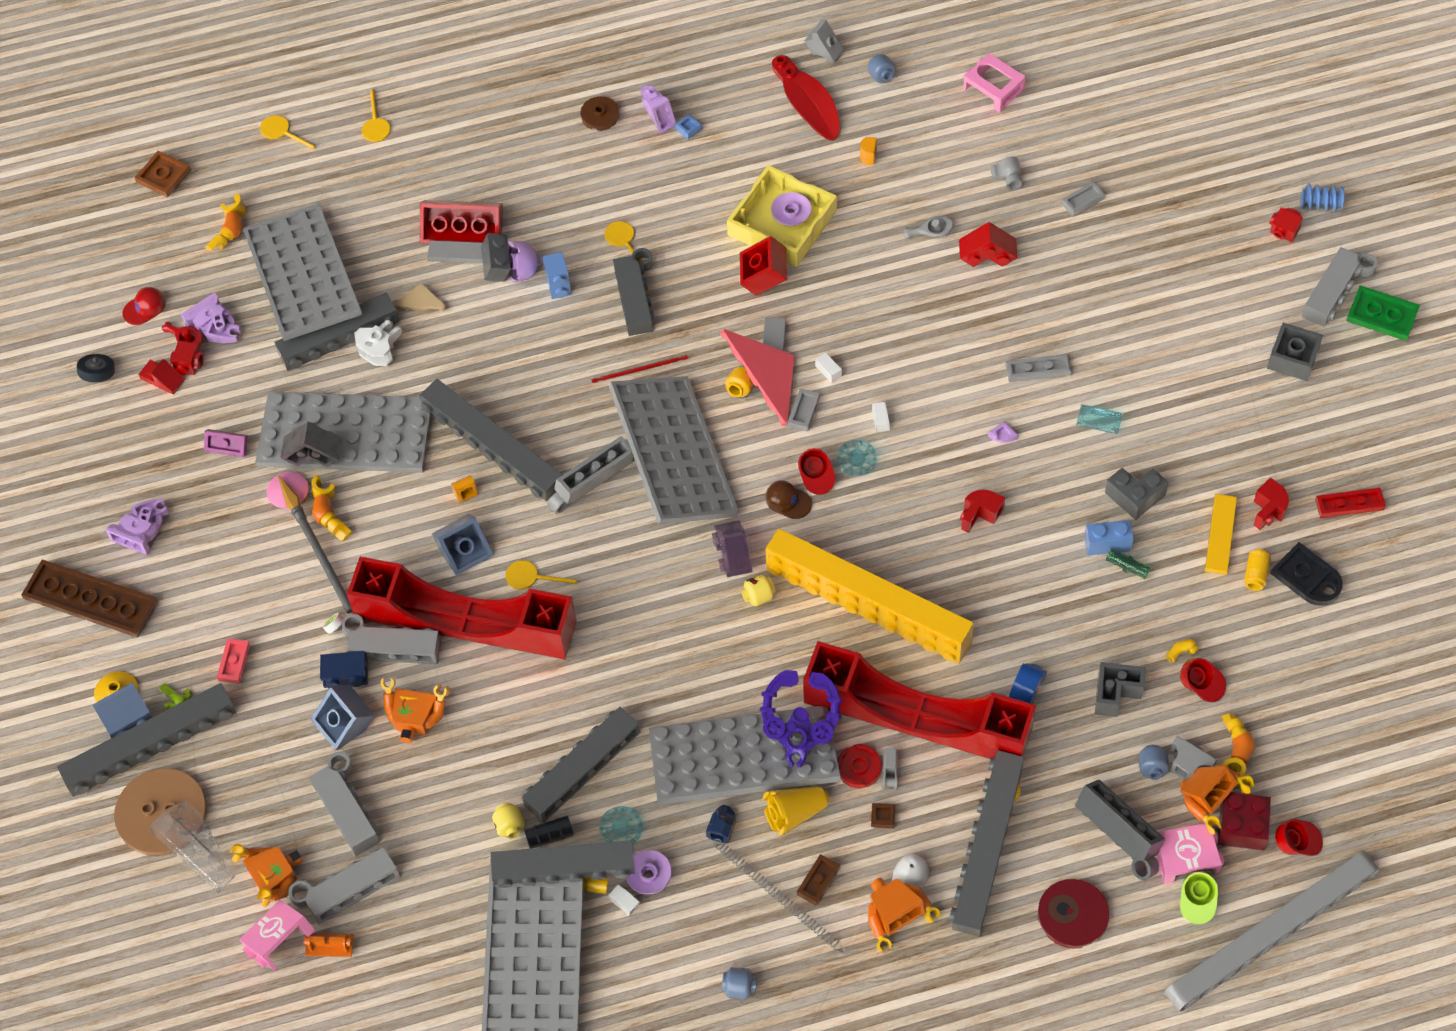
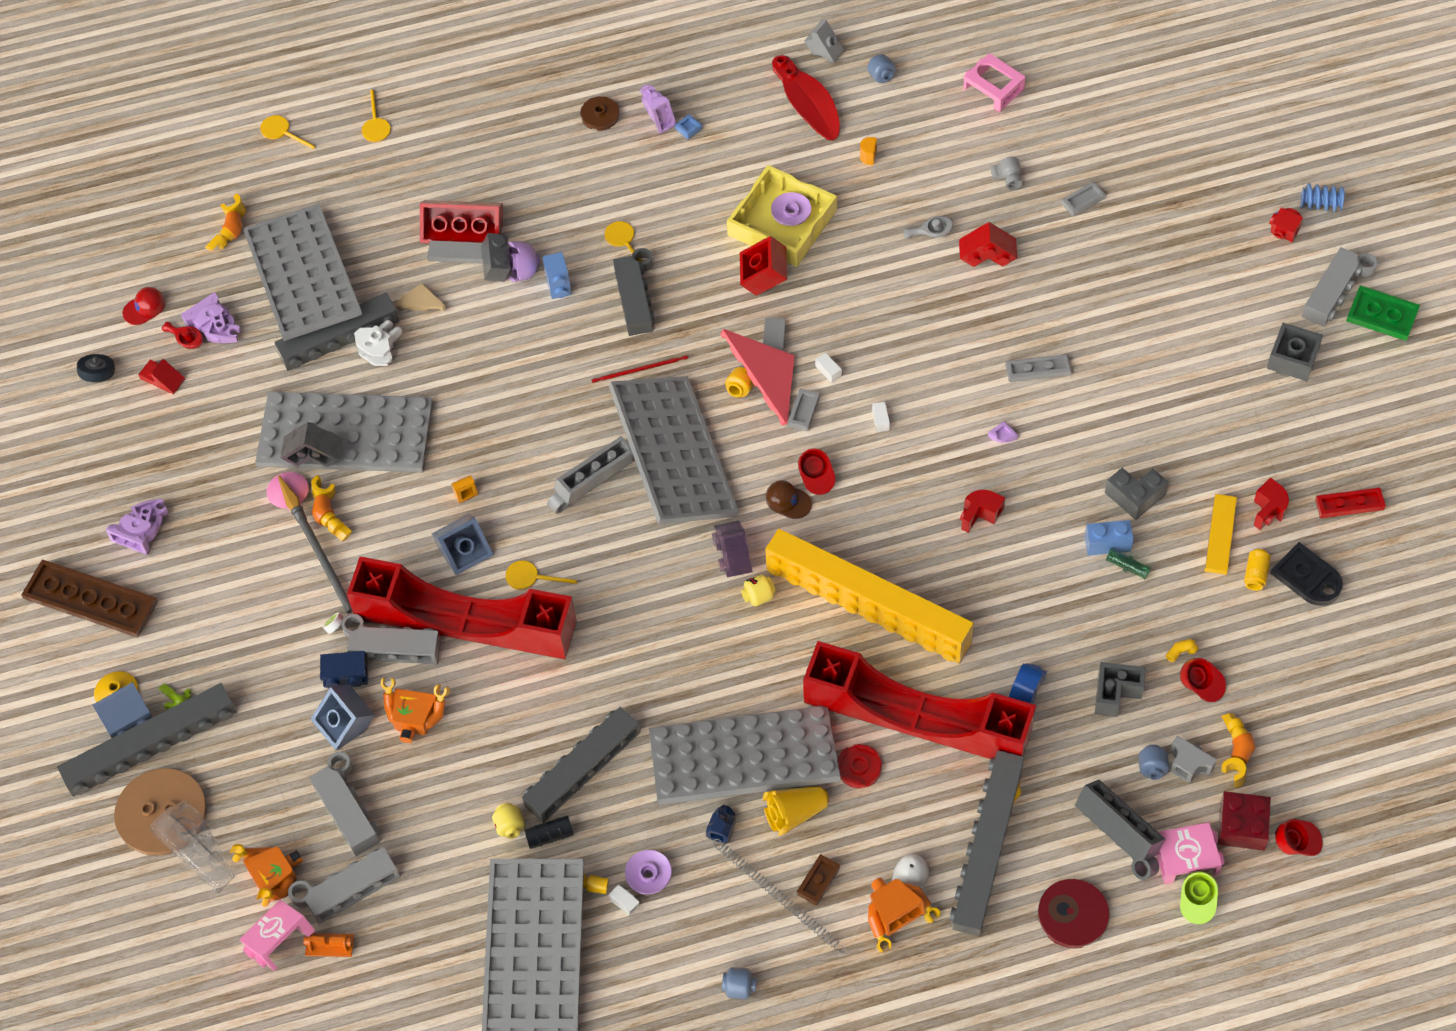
dark orange plate [135,151,191,197] -> none
red brick [170,341,204,375] -> none
plate [203,429,248,457] -> none
coral plate [217,638,250,684] -> none
dark grey brick [420,379,562,501] -> none
dark grey brick [491,840,635,888] -> none
clear light blue wheel [599,806,642,844] -> none
dark purple piece [760,670,843,767] -> none
clear light blue wheel [837,440,877,476] -> none
reddish brown tile [871,803,895,829] -> none
light grey bar [882,748,899,790] -> none
clear light blue tile [1076,404,1123,434] -> none
light grey beam [1164,851,1380,1012] -> none
orange torso [1180,764,1254,834] -> none

